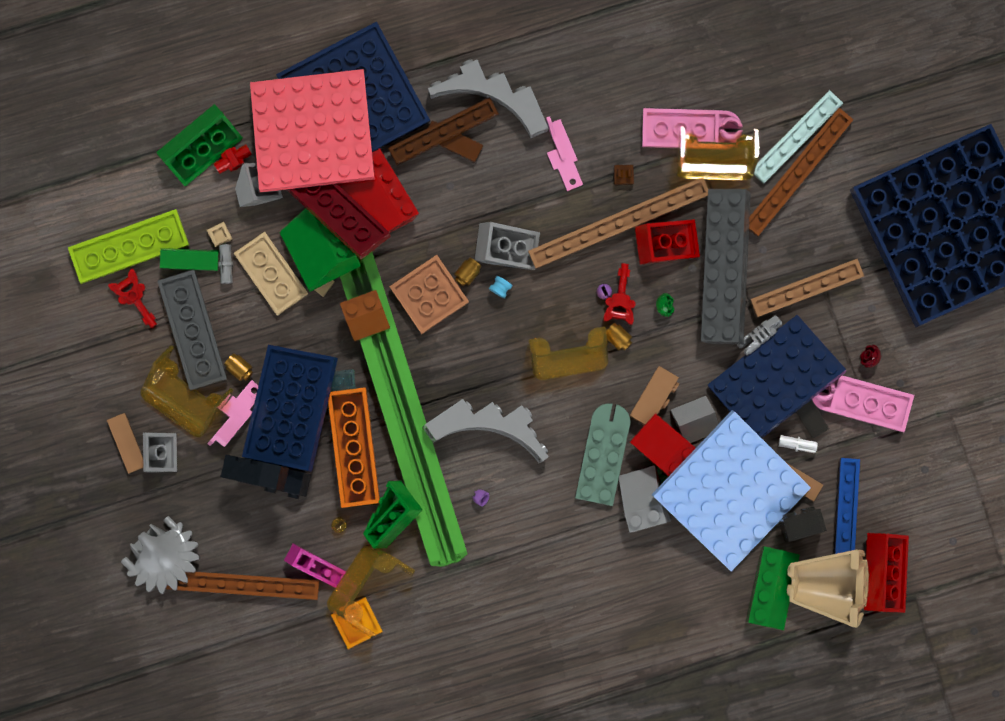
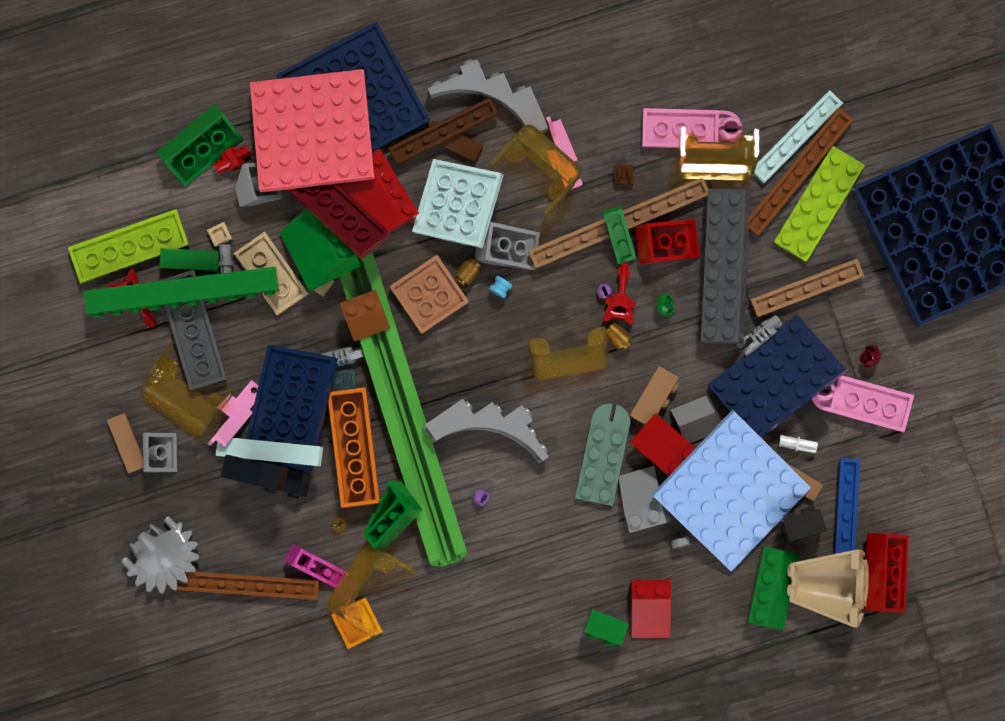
pearl gold brick [224,353,253,381] -> none
none -> green brick [83,267,280,318]
none -> light aqua tile [216,438,323,466]
none -> light grey hinge [321,346,364,367]
none -> light aqua plate [412,159,504,248]
none -> clear yellow windscreen [489,125,582,219]
none -> green brick [583,609,629,648]
none -> green hinge [602,206,636,264]
none -> red slope [630,580,671,638]
none -> light grey tile [671,537,691,549]
none -> lime plate [773,146,865,262]

